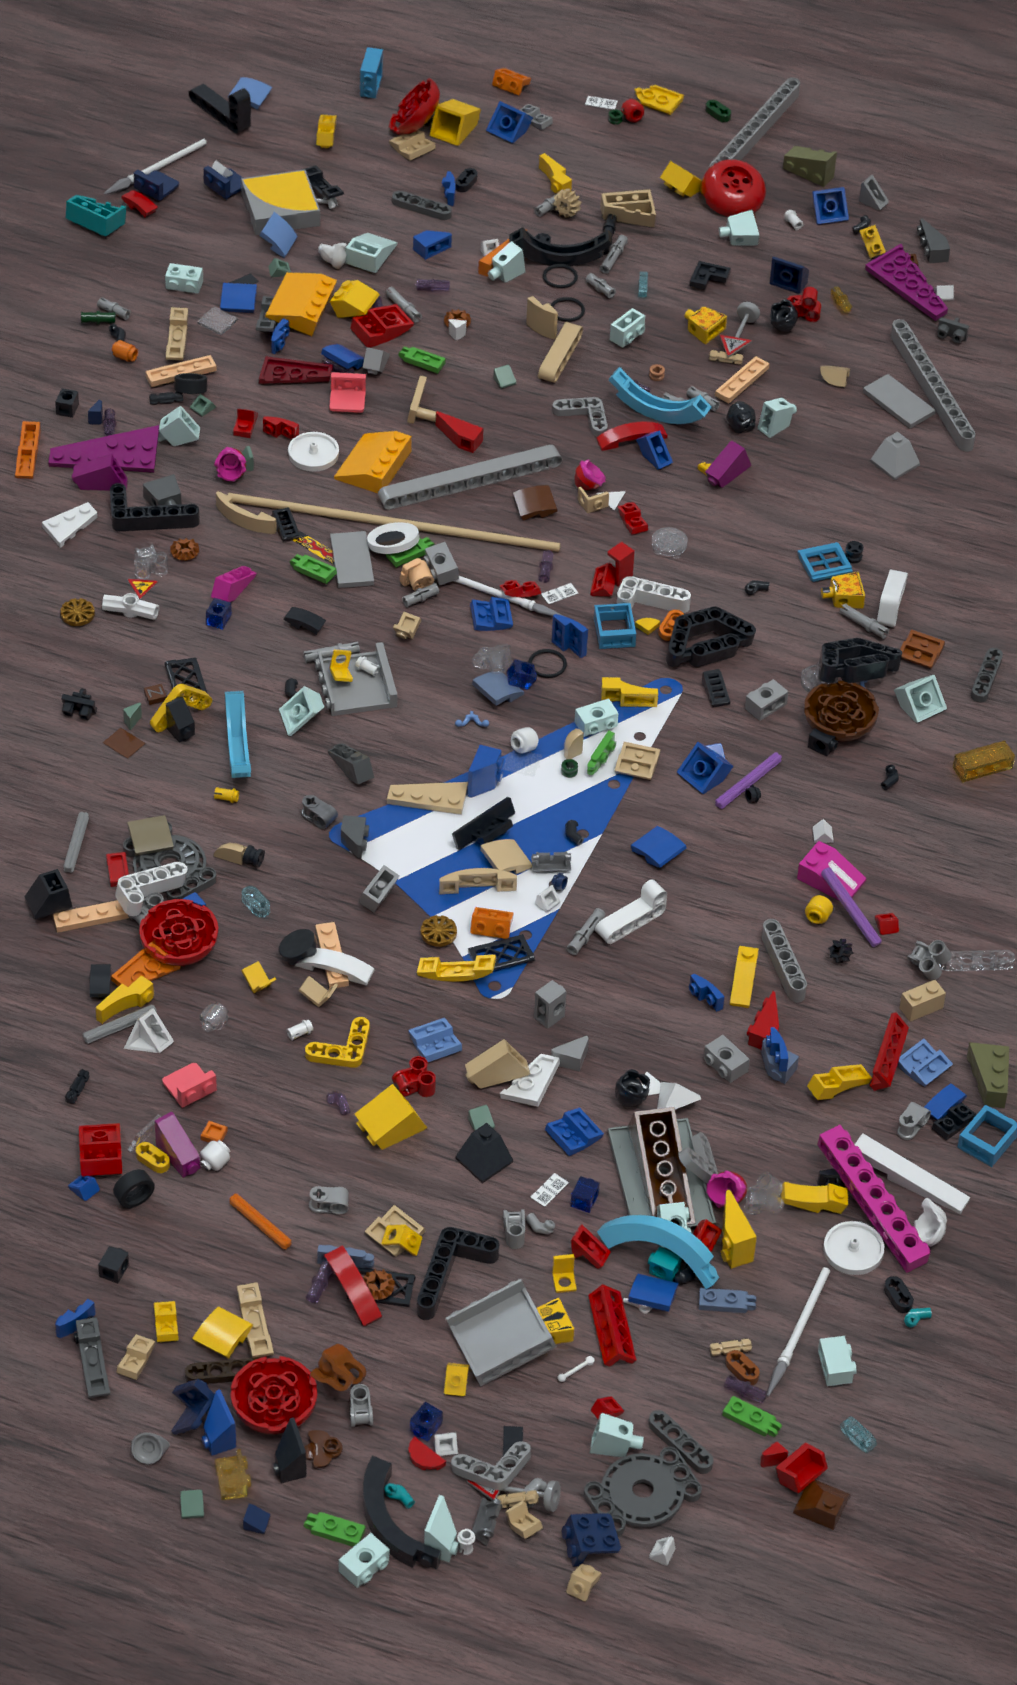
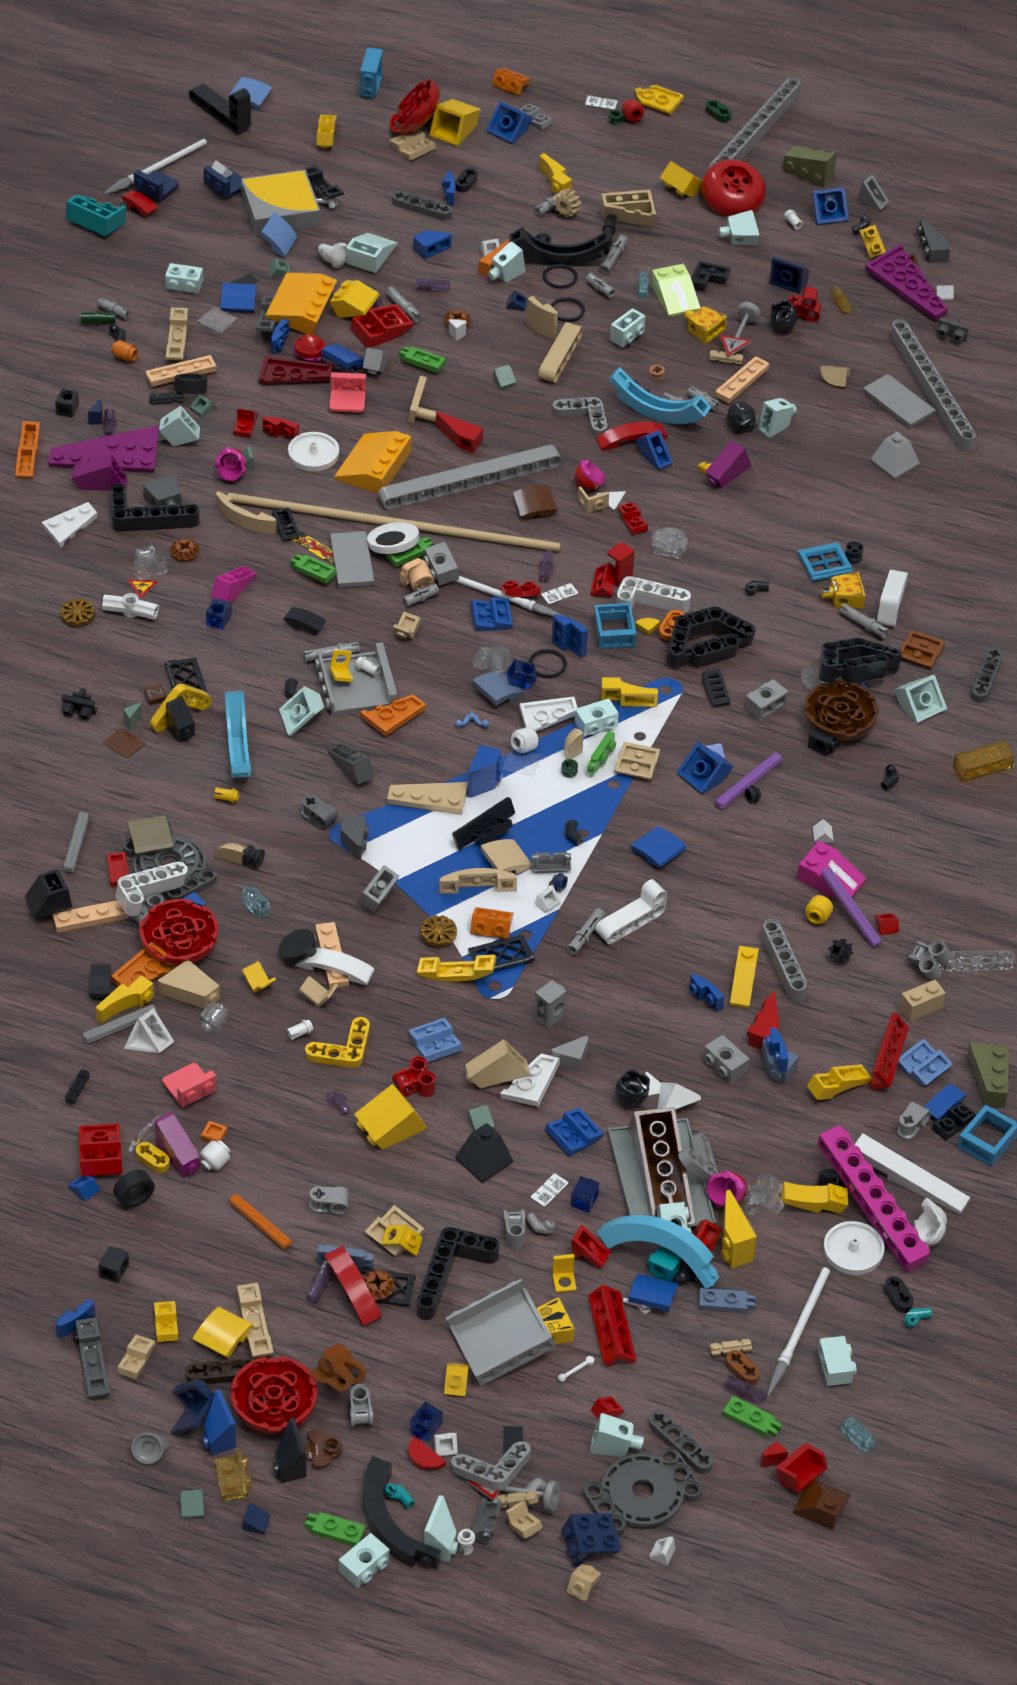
none -> tan slope [158,961,220,1009]
none -> red hair [293,333,325,362]
none -> orange wing [360,694,426,737]
none -> dark blue slope [505,291,527,311]
none -> white wing [519,696,577,732]
none -> yellowish green slope [651,264,700,317]

